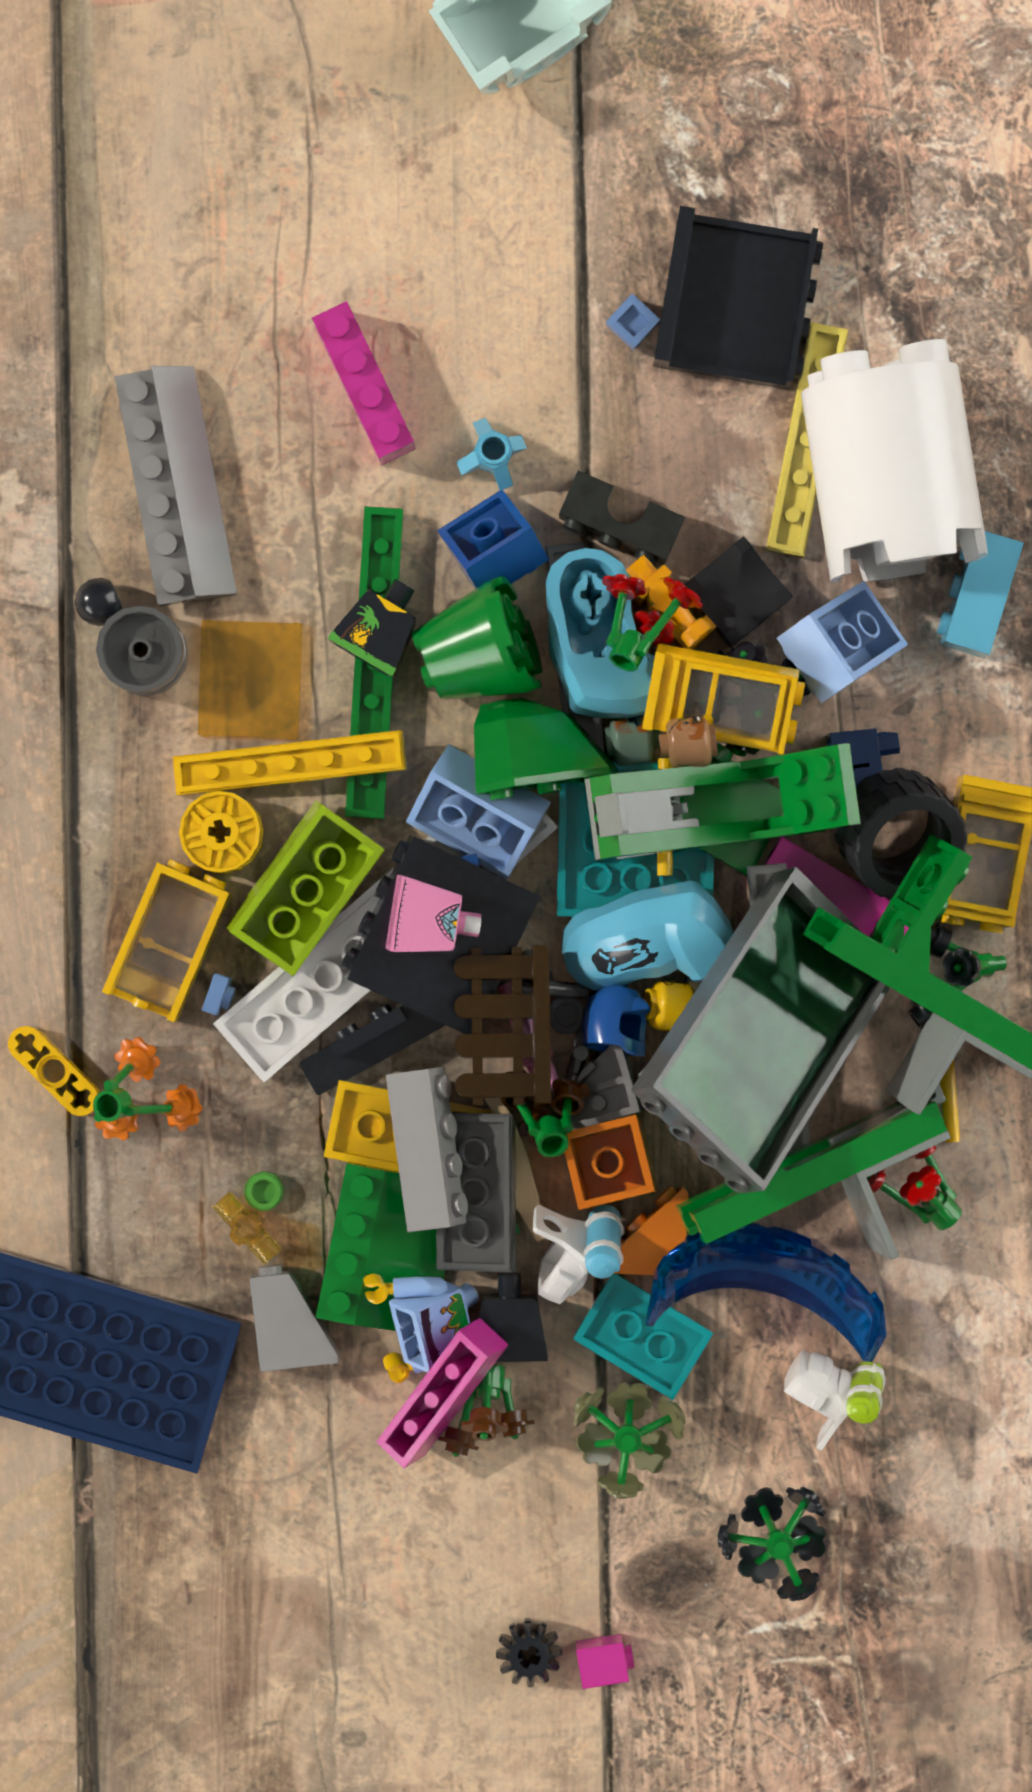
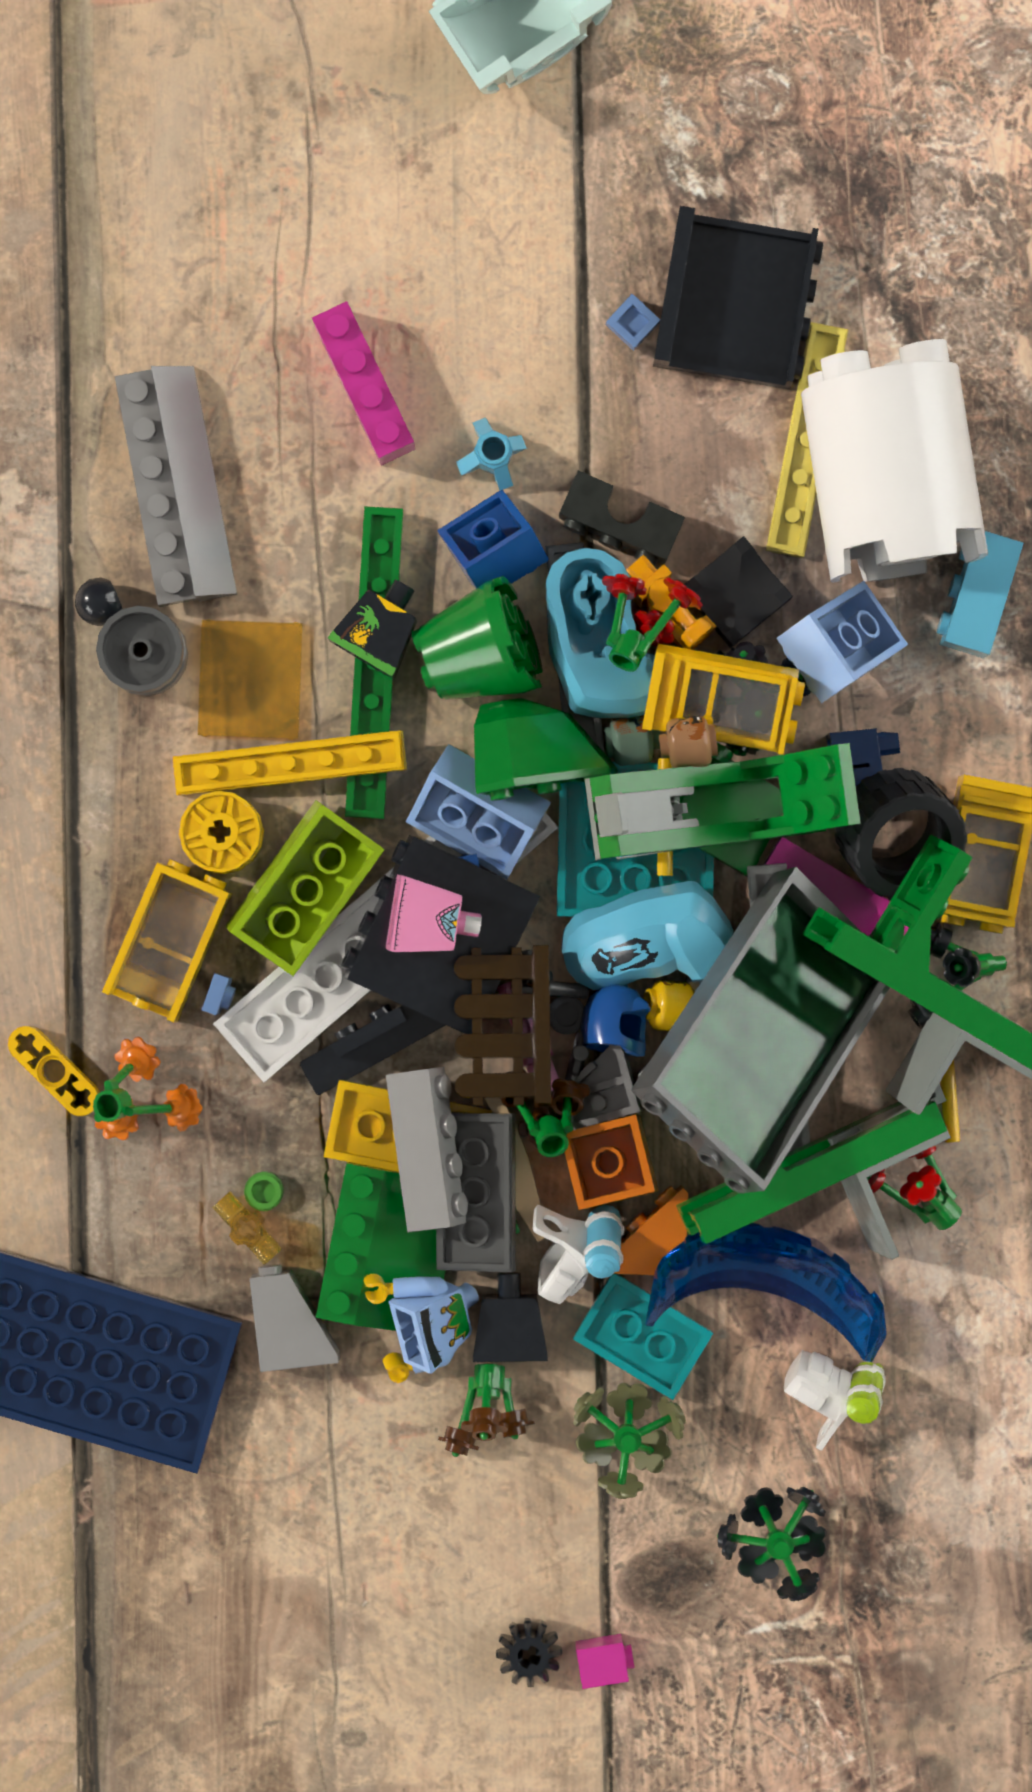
dark pink brick [376,1318,509,1469] -> none

